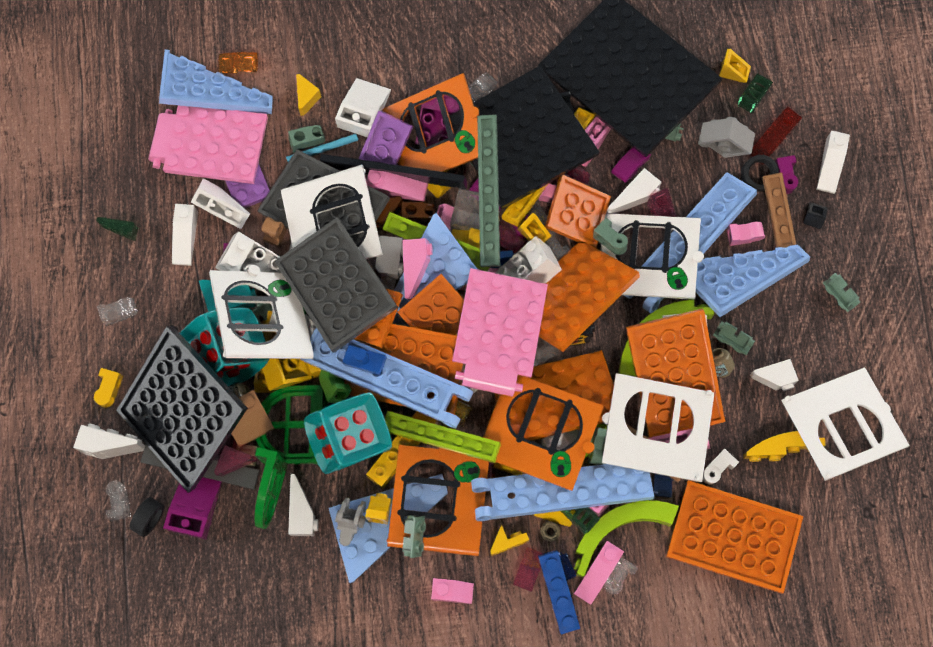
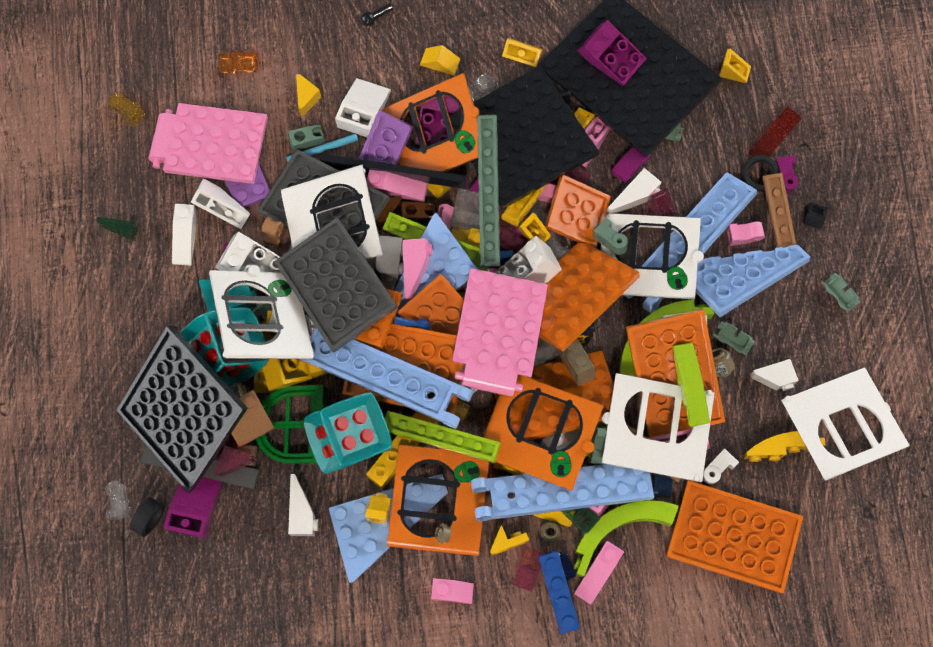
white slope [73,424,145,459] -> none
yellow leg [94,368,123,408] -> none
clear leg [97,297,138,326] -> none
light blue wing [159,49,273,114] -> none
green window [254,447,288,529] -> none
bright green leg [319,370,352,403] -> none
light grey hinge [335,497,366,546] -> none
blue tile [342,345,387,376] -> none
sand green hinge [402,515,426,558] -> none
clear leg [604,557,639,595] -> none
light grey hinge [698,117,755,158] -> none
clear green slope [738,73,773,113] -> none
white slope [816,131,850,194] -> none
none -> clear yellow leg [108,93,145,128]
none -> black bar [361,3,394,26]
none -> blue bar [393,316,431,330]
none -> yellow slope [420,45,460,76]
none -> dark tan plate [435,523,451,544]
none -> yellow slope [502,38,543,67]
none -> dark tan brick [560,339,595,386]
none -> magenta slope [577,20,647,86]
none -> lime slope [673,342,710,427]

